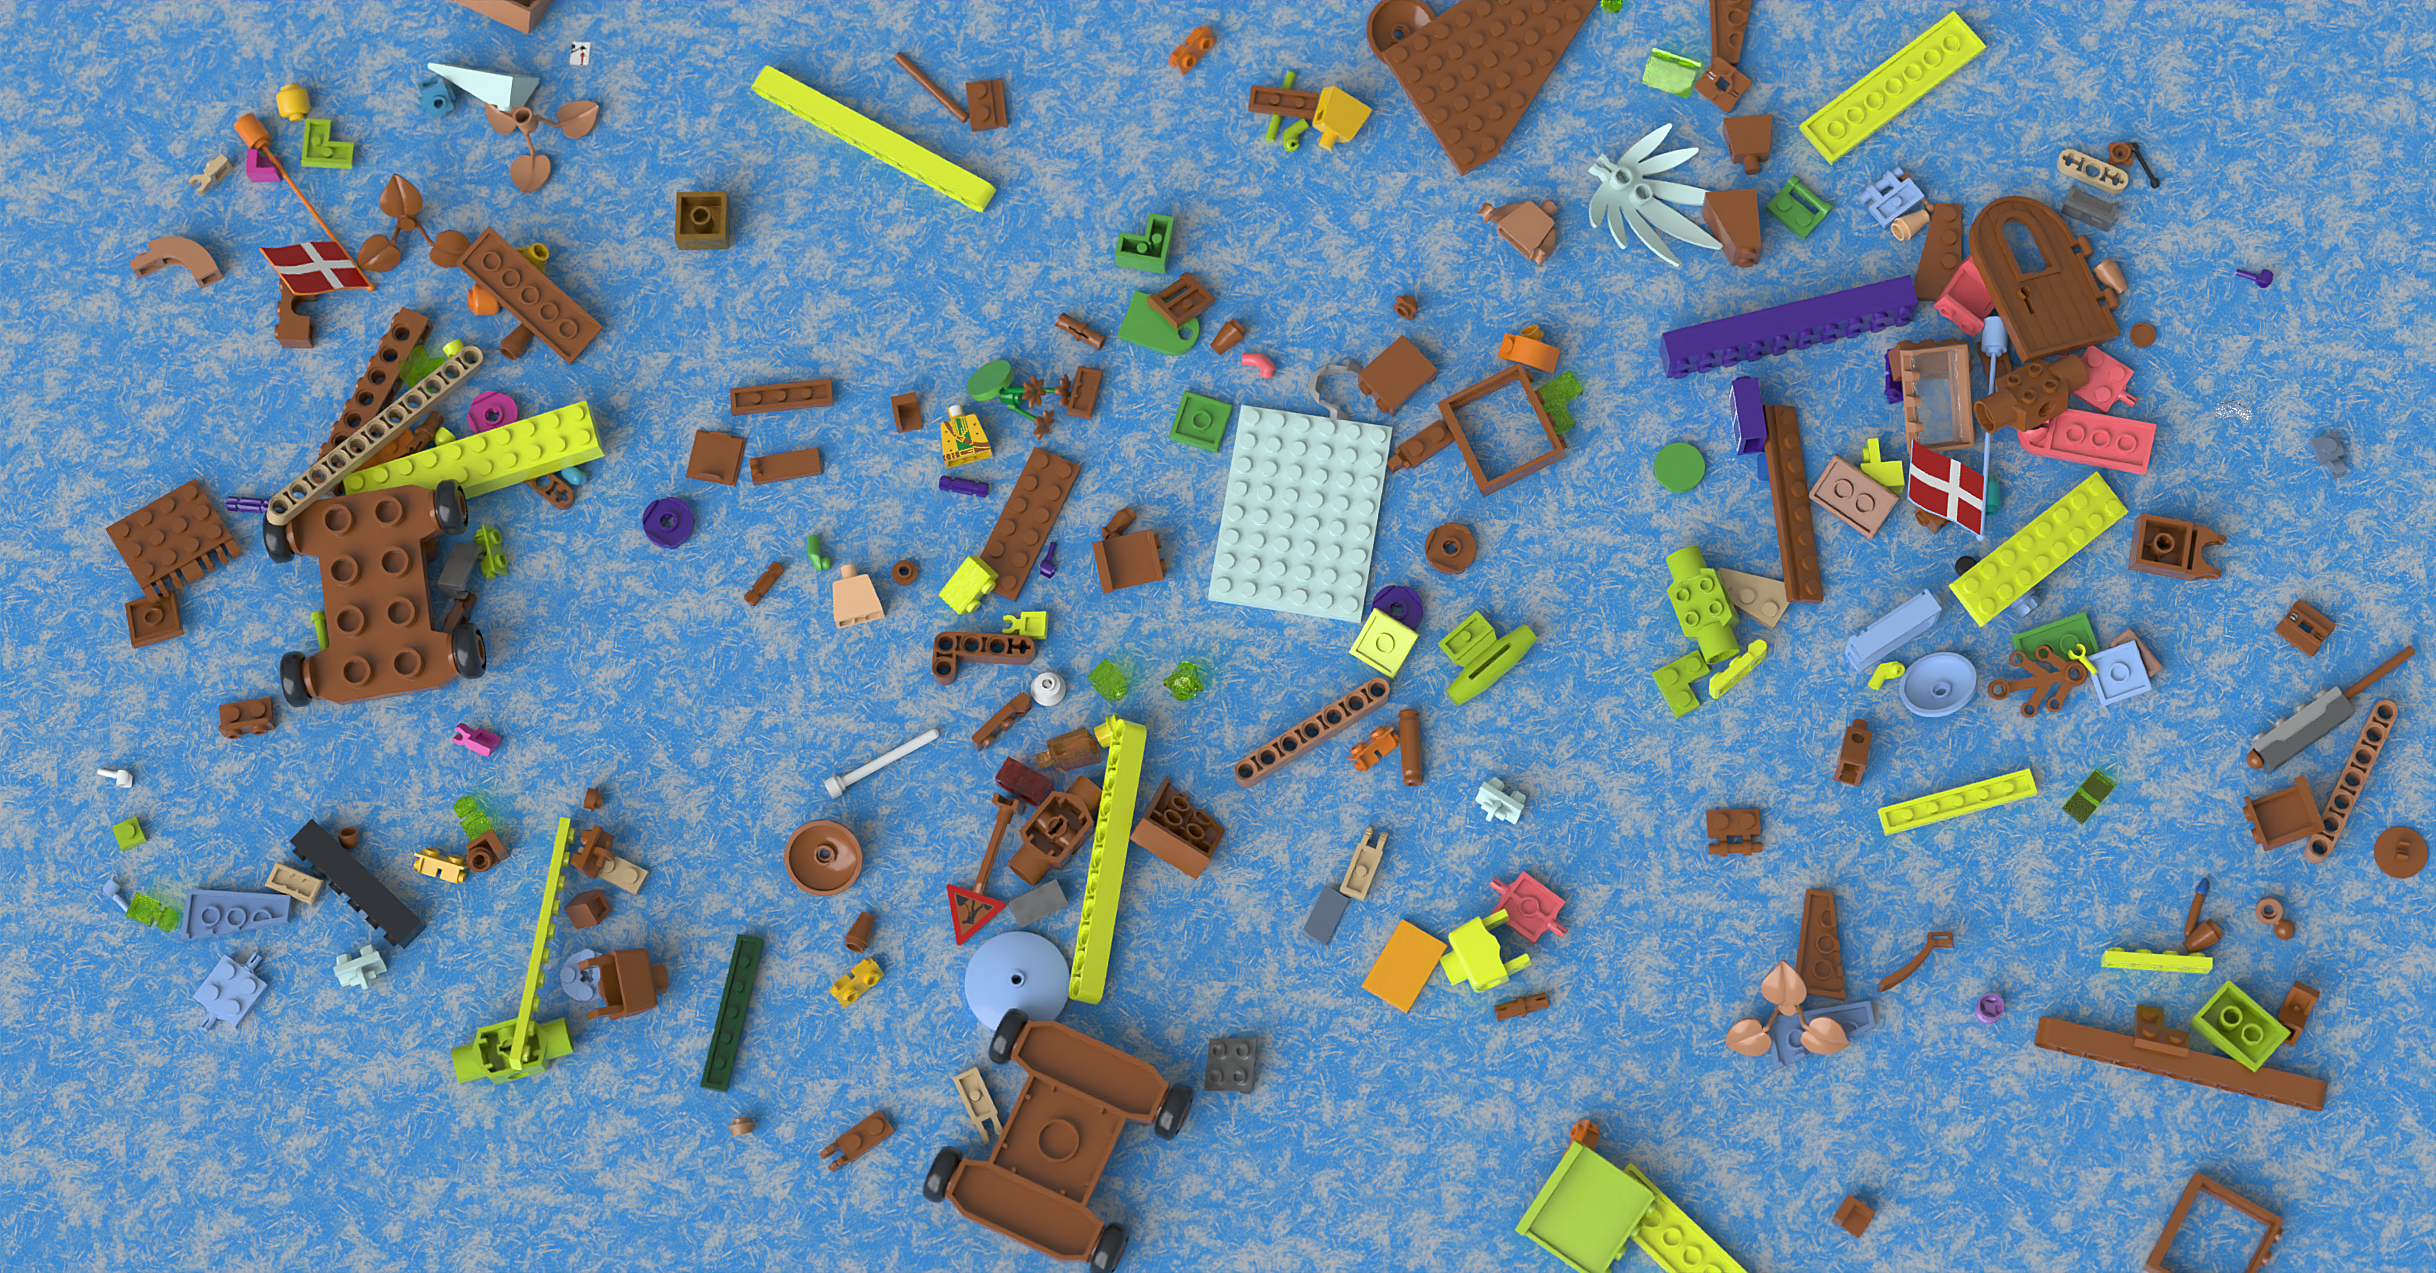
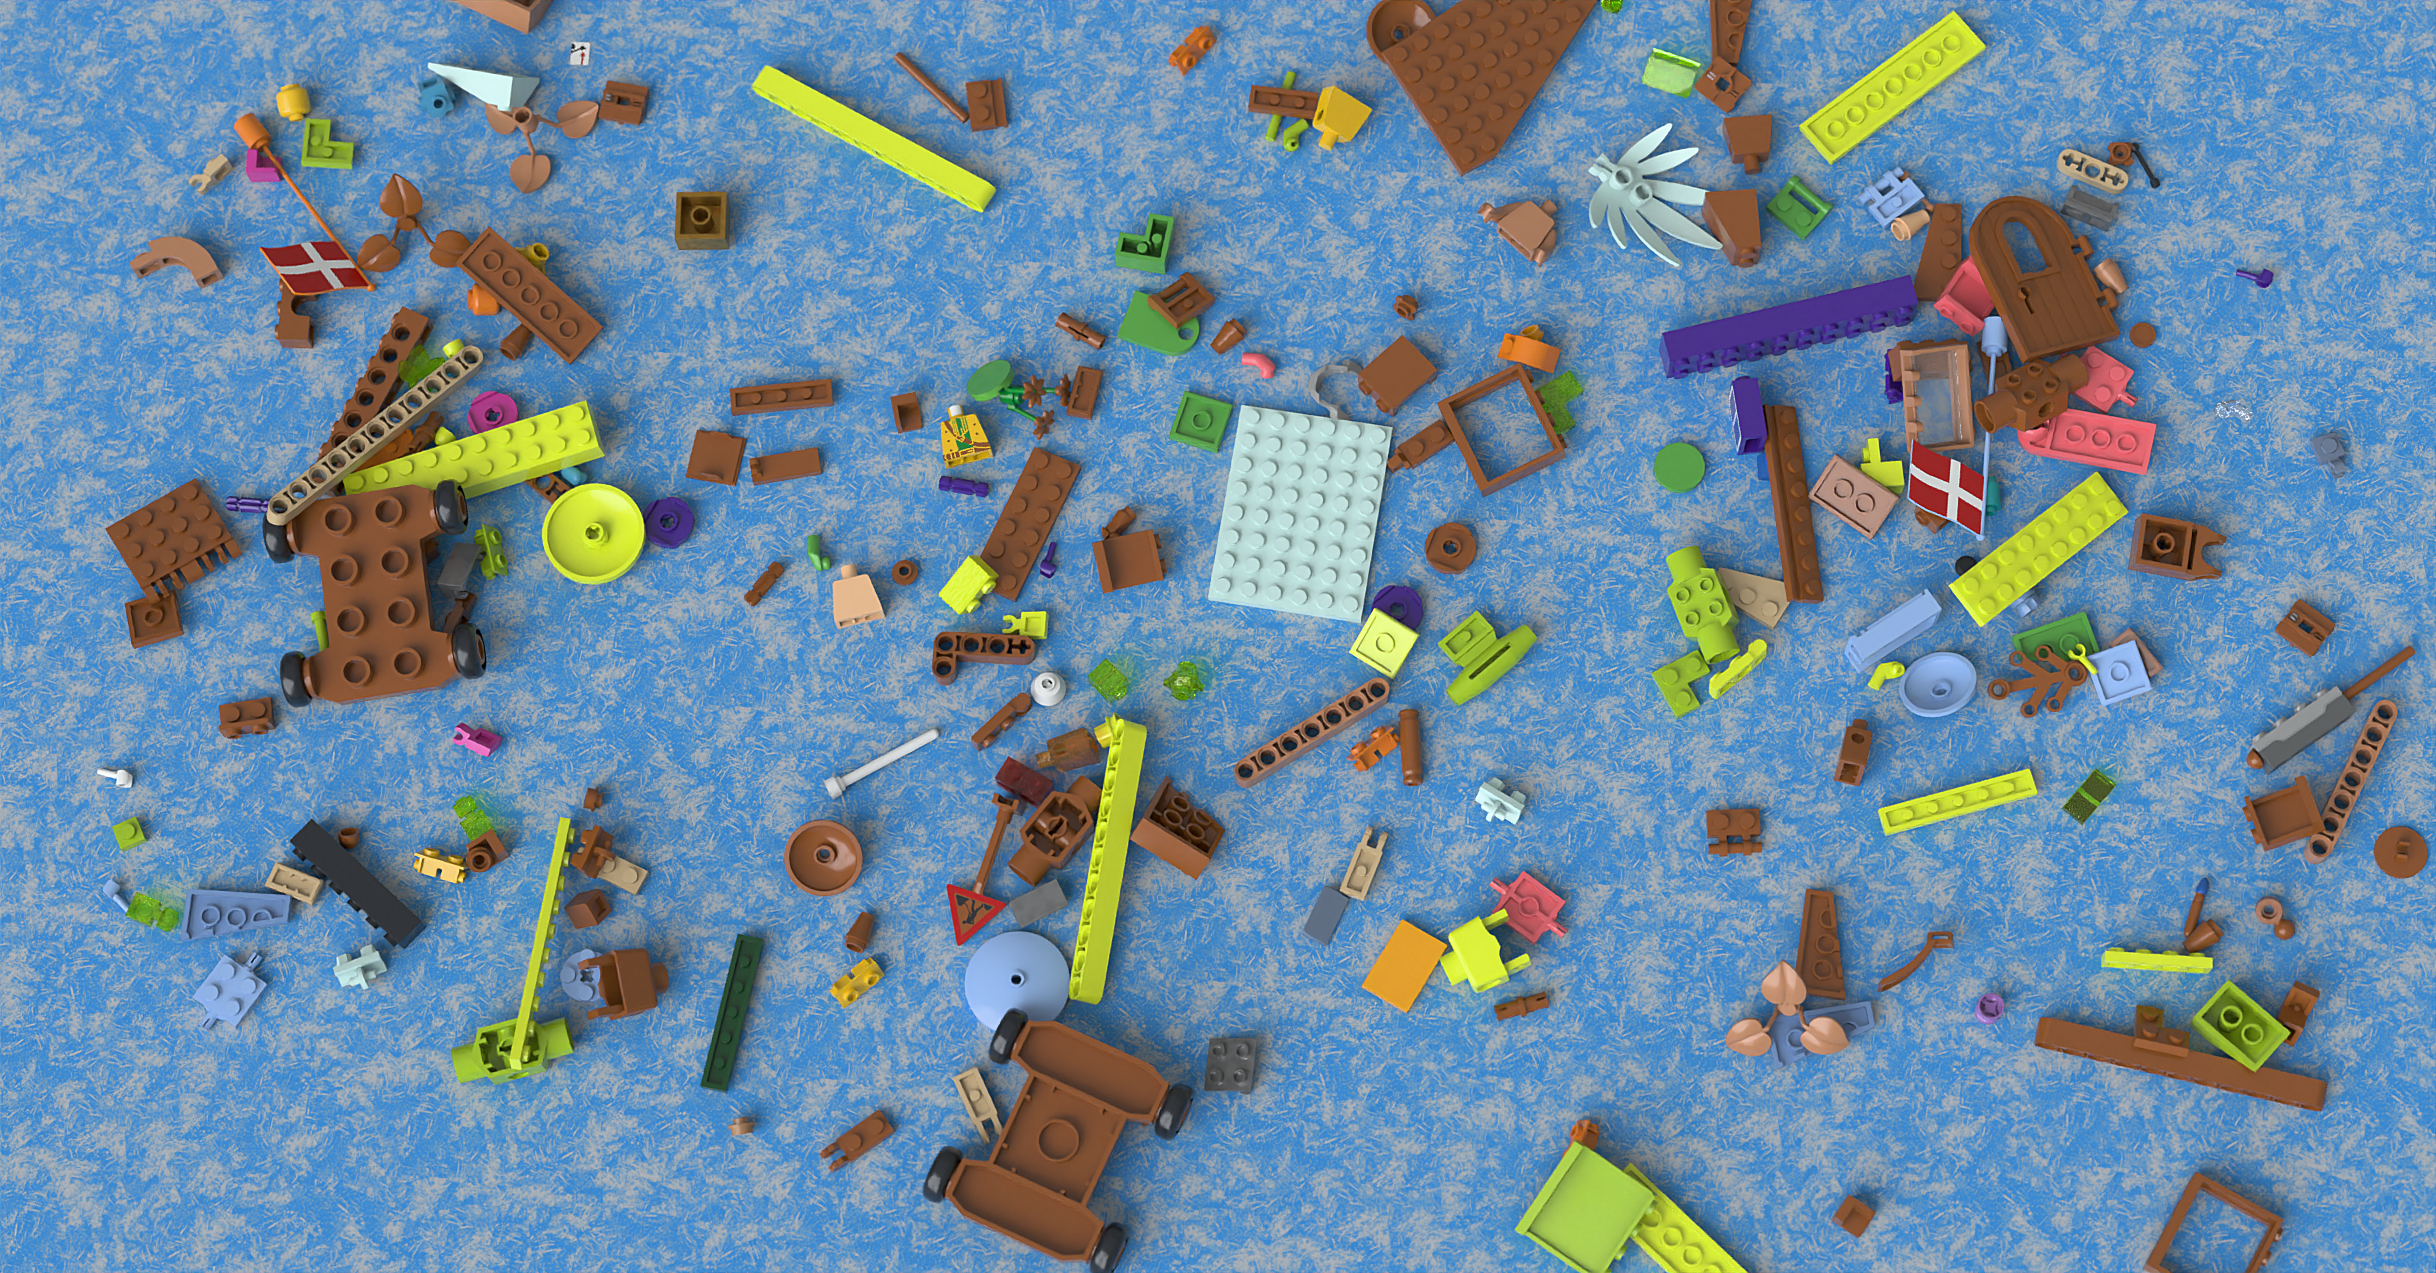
none -> neon yellow dish [542,483,646,584]
none -> dark orange piece [598,80,650,126]

